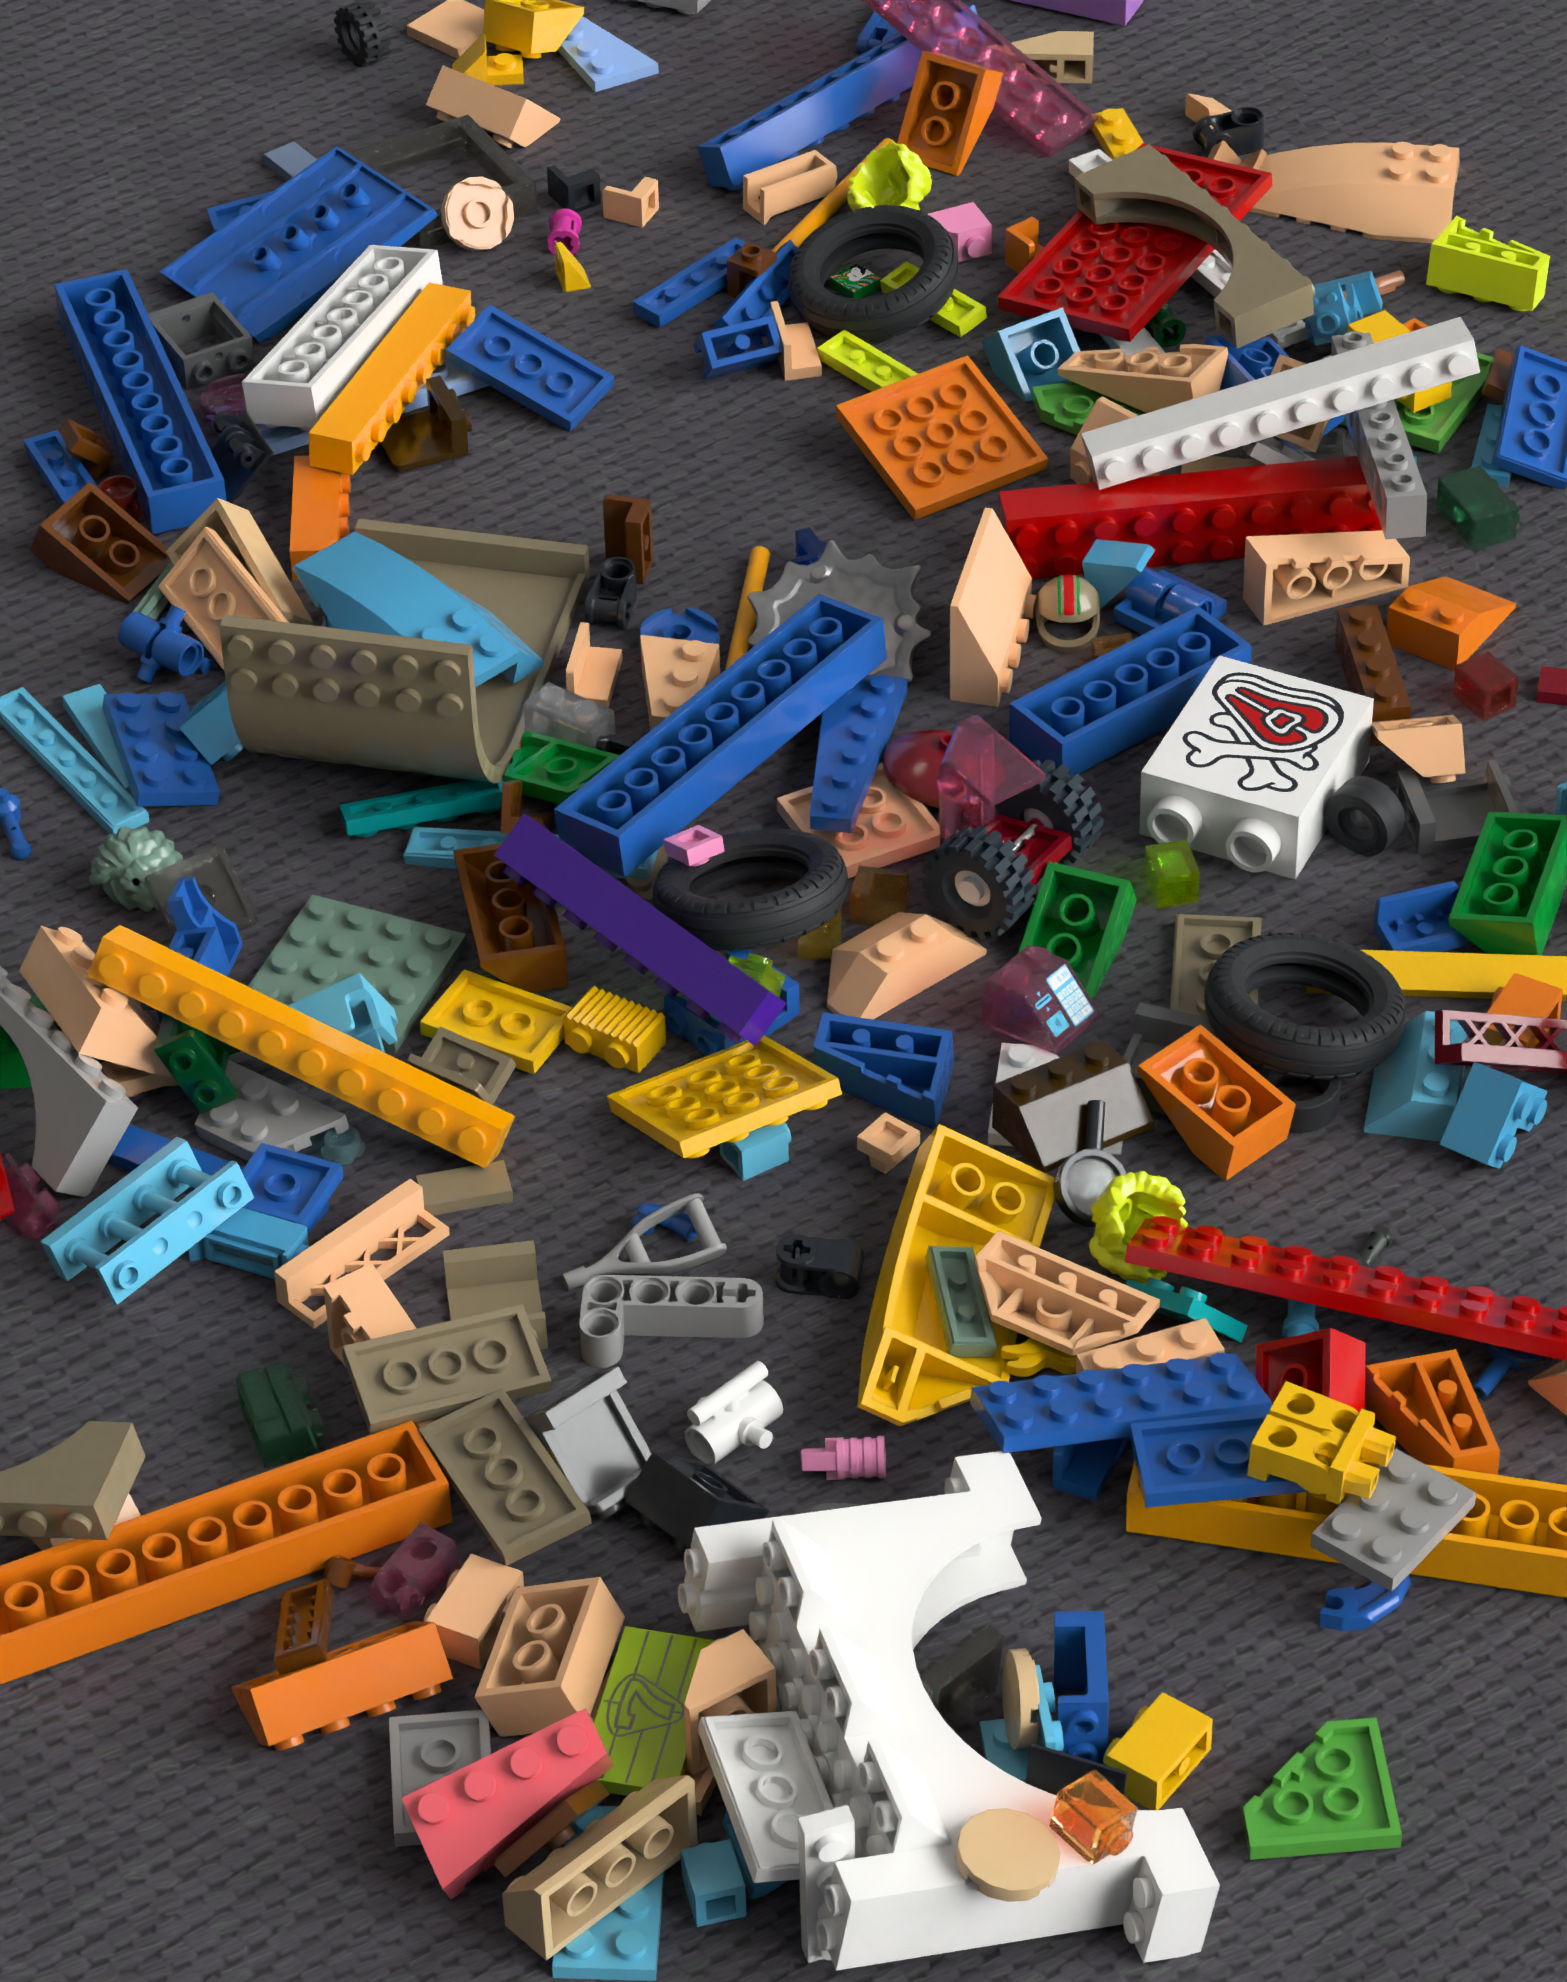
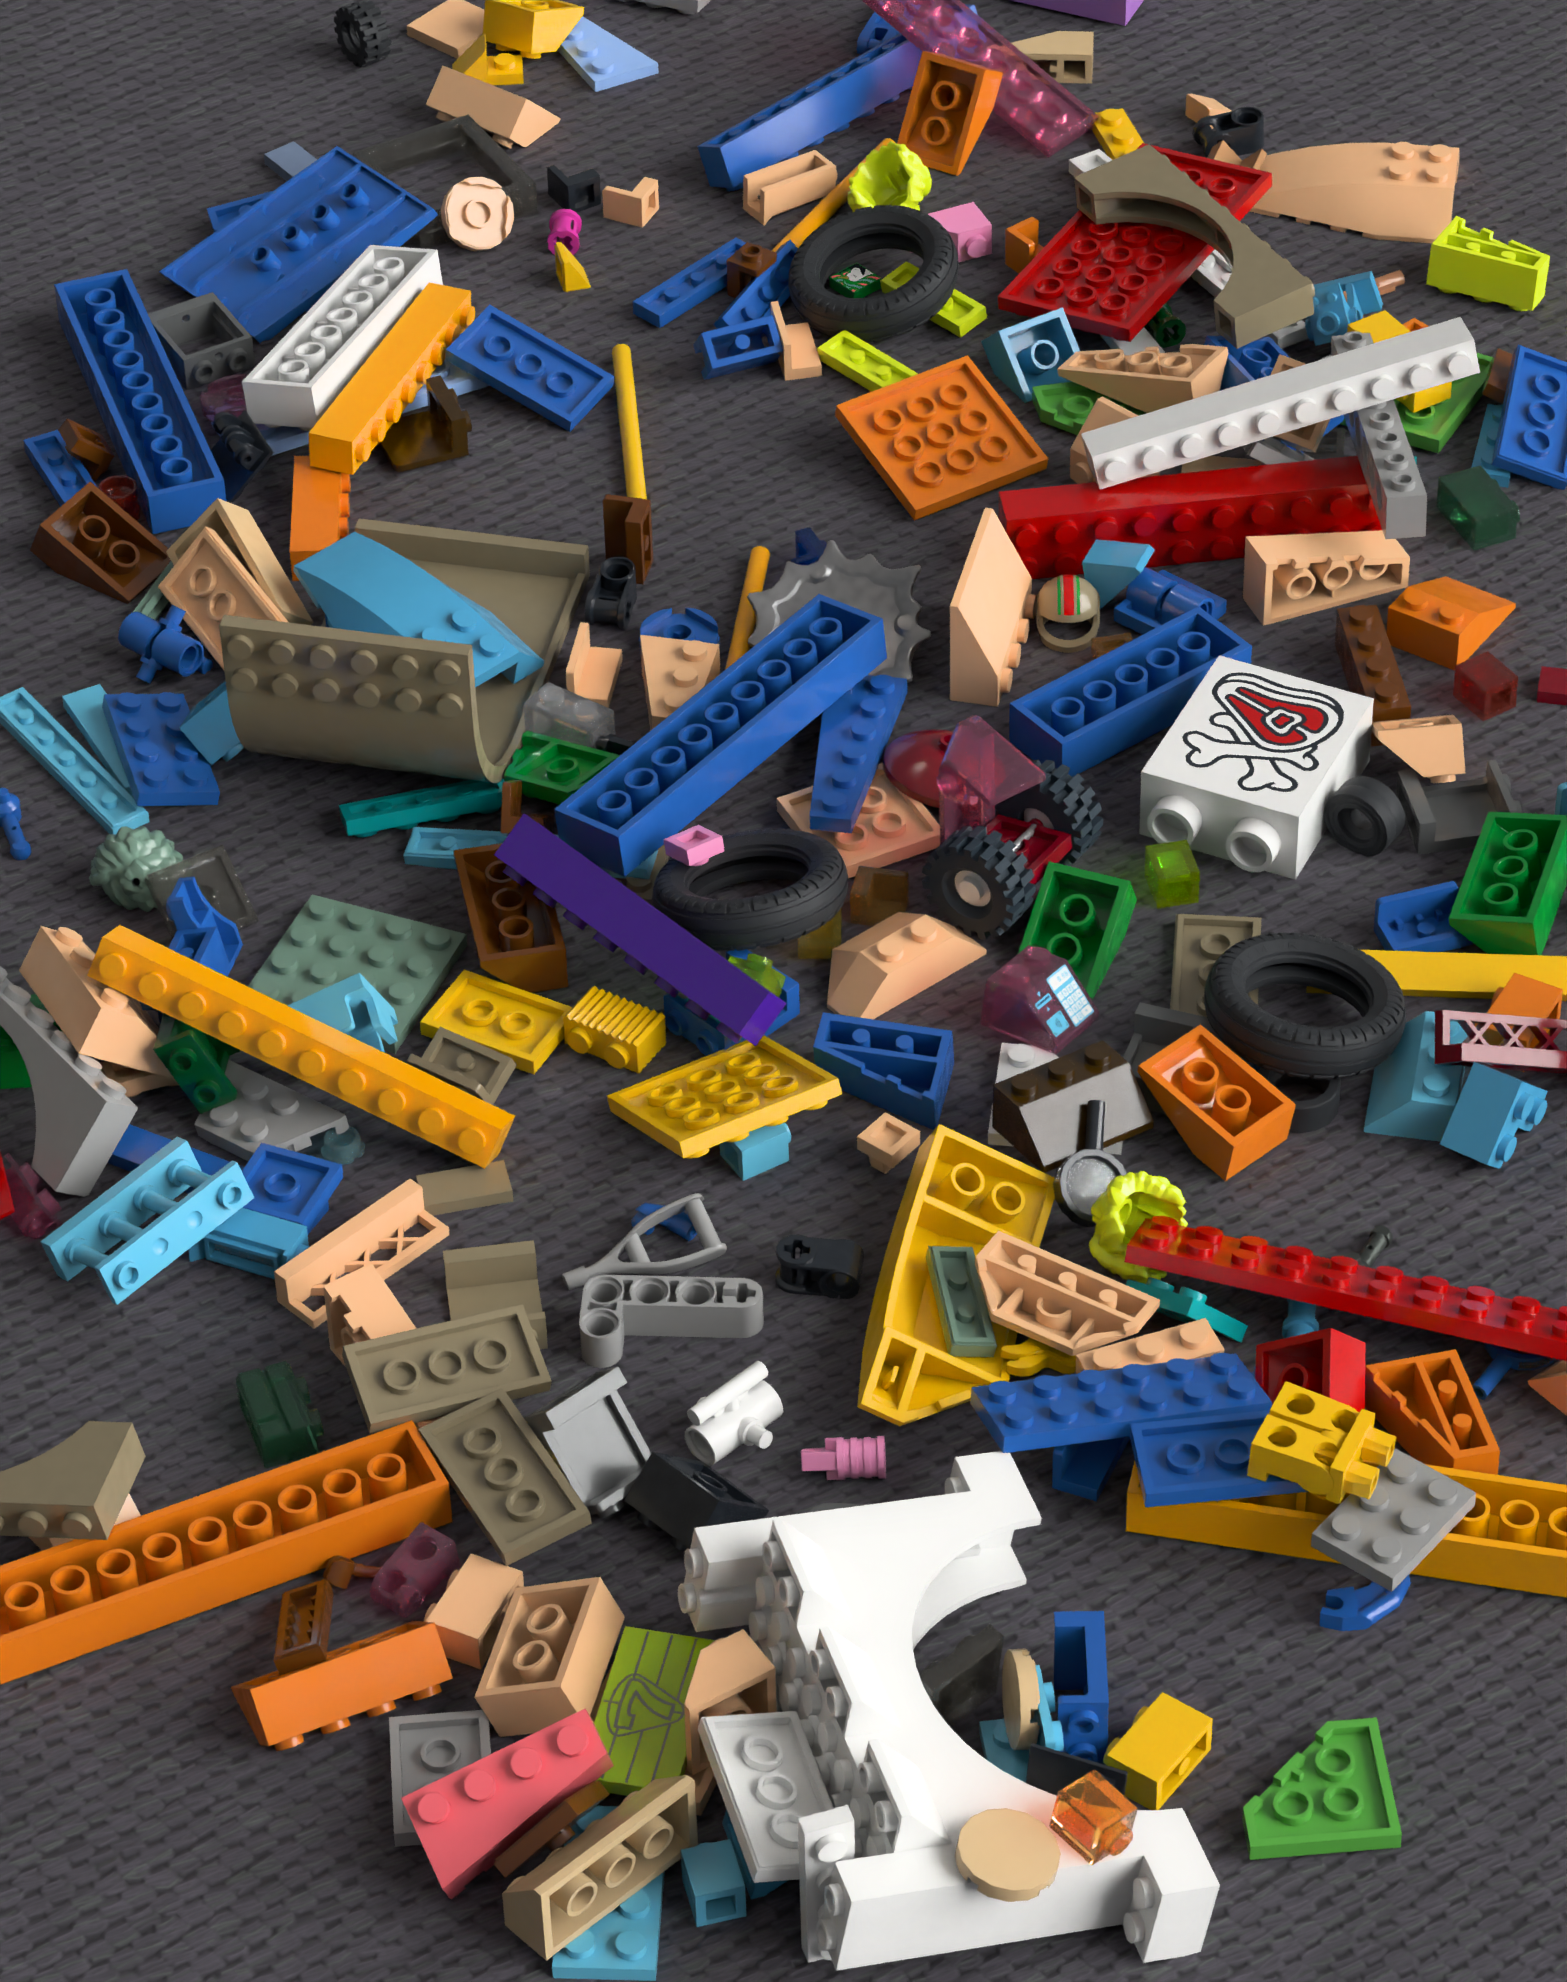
none -> yellow piece [612,344,647,499]

